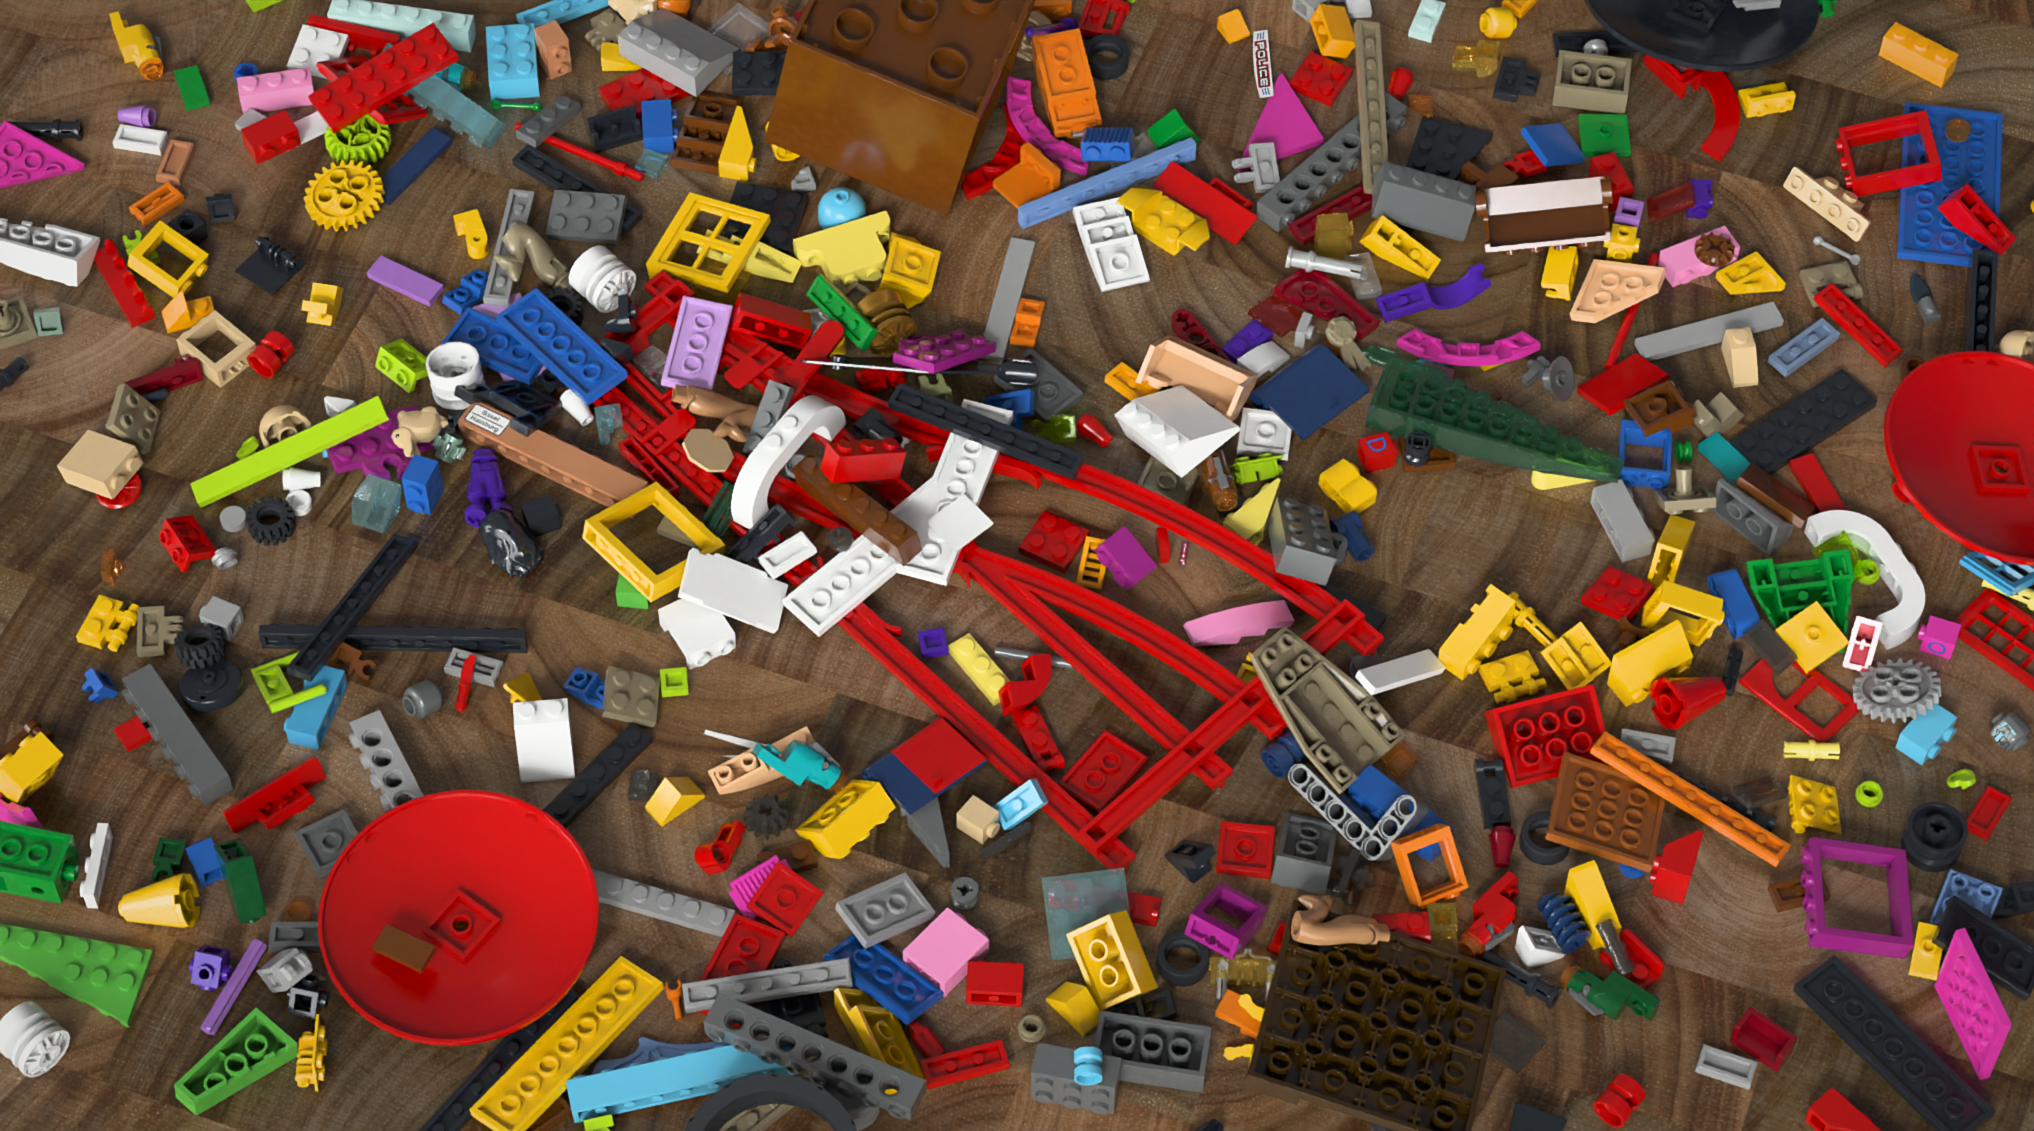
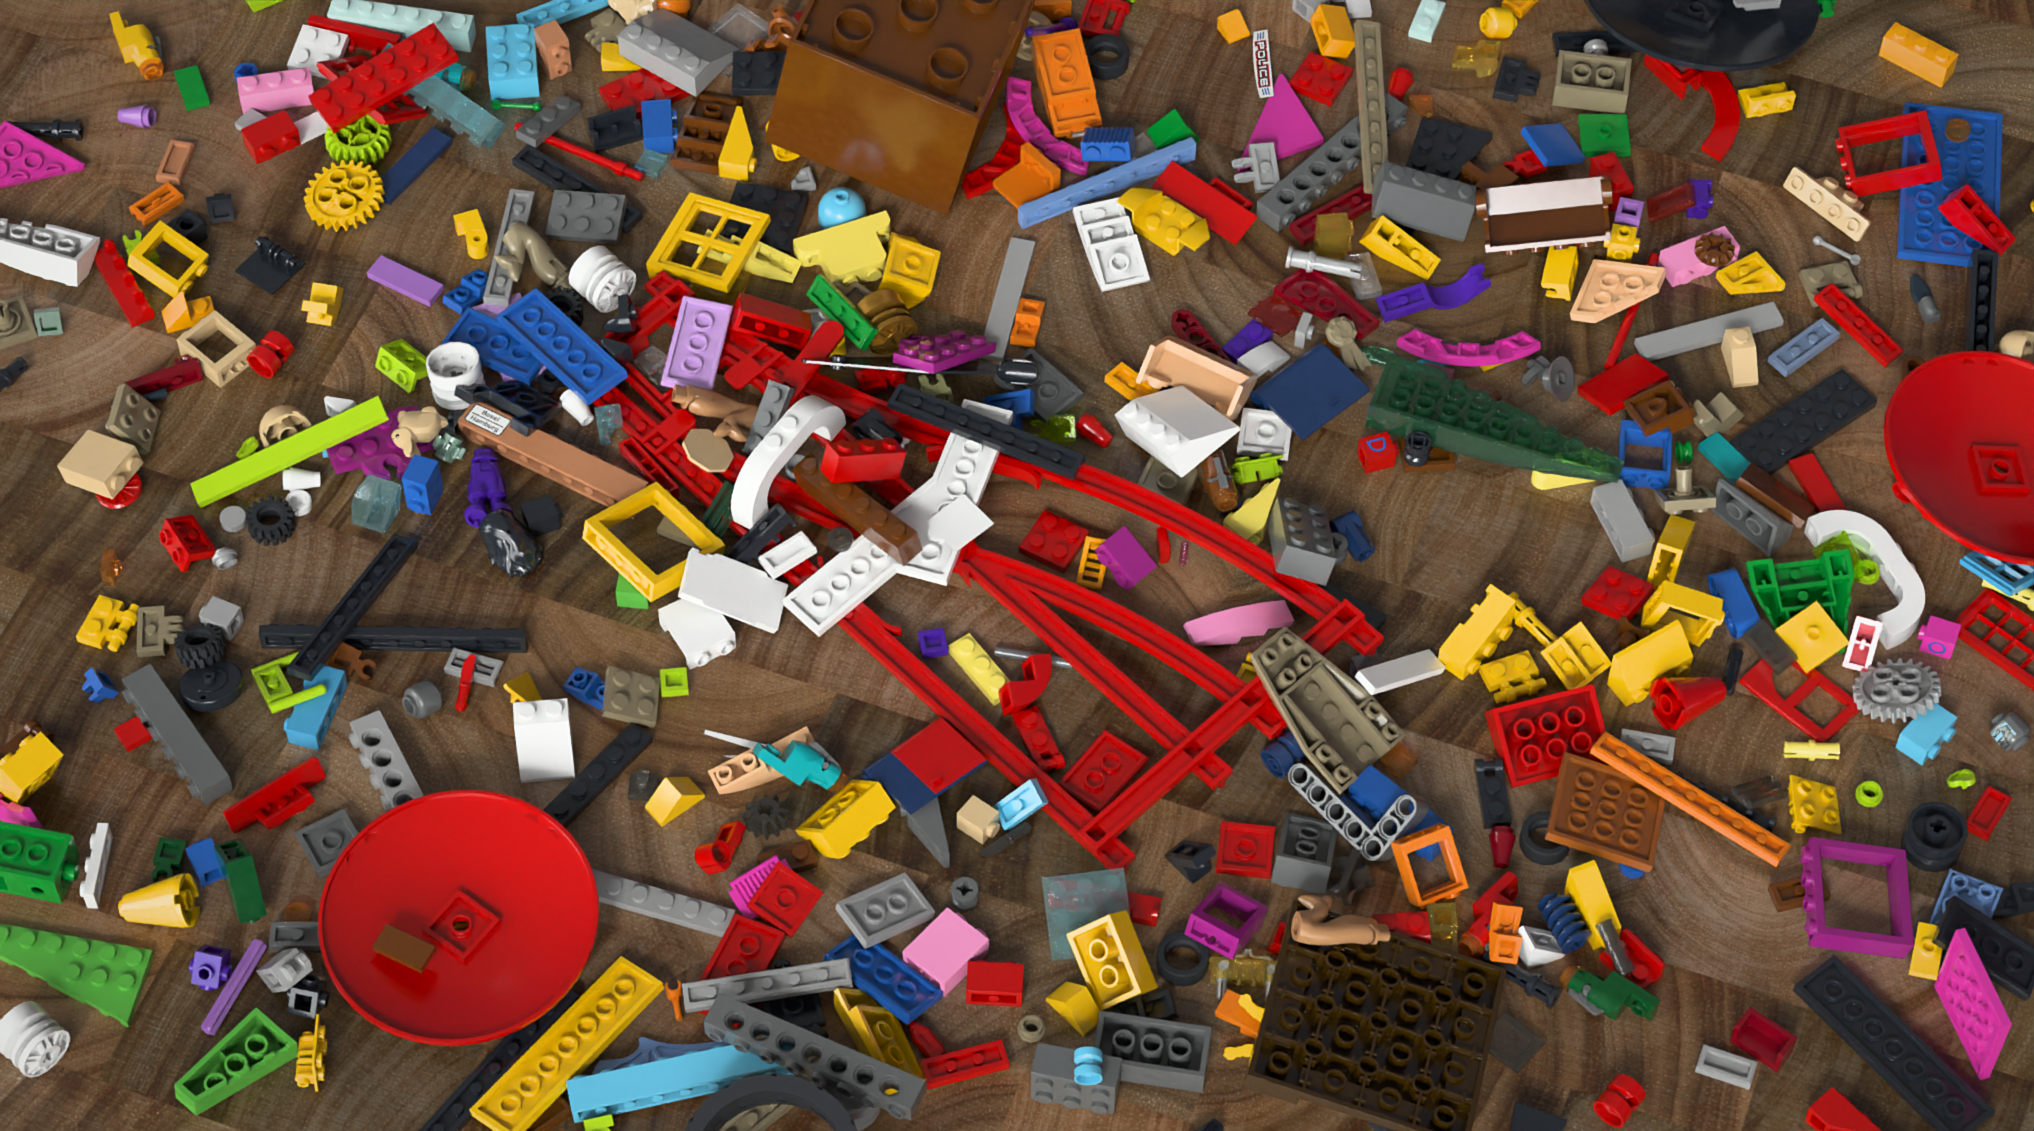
white tile [113,124,168,155] -> none
yellow brick [1319,459,1377,514] -> none
red slope [1649,830,1704,904] -> none
none -> orange slope [1489,902,1523,964]

